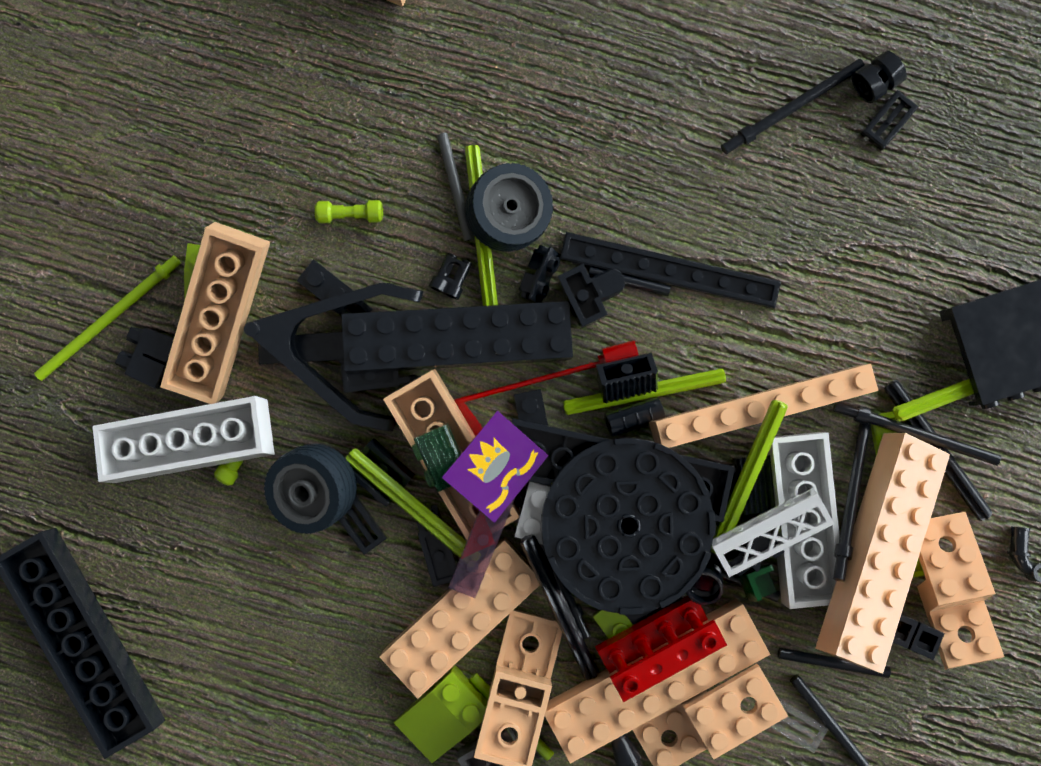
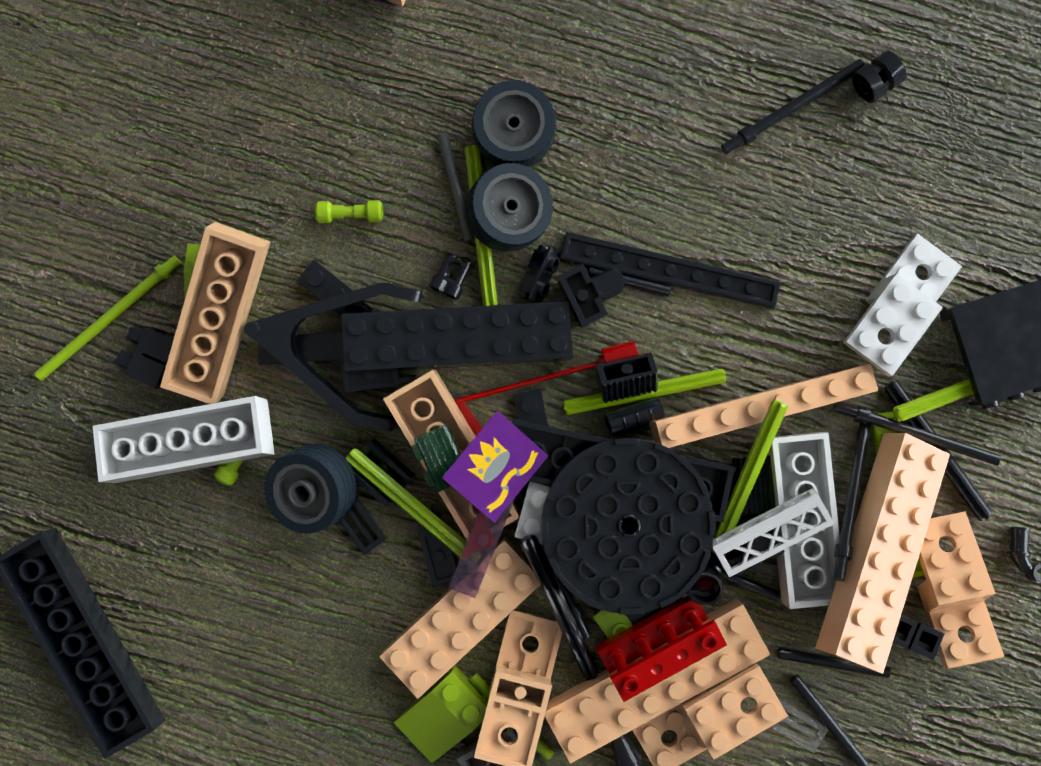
dark green panel [738,565,777,602] -> none
black tile [860,89,919,151] -> none
none -> wheel [472,80,556,167]
none -> white bracket [843,234,962,376]

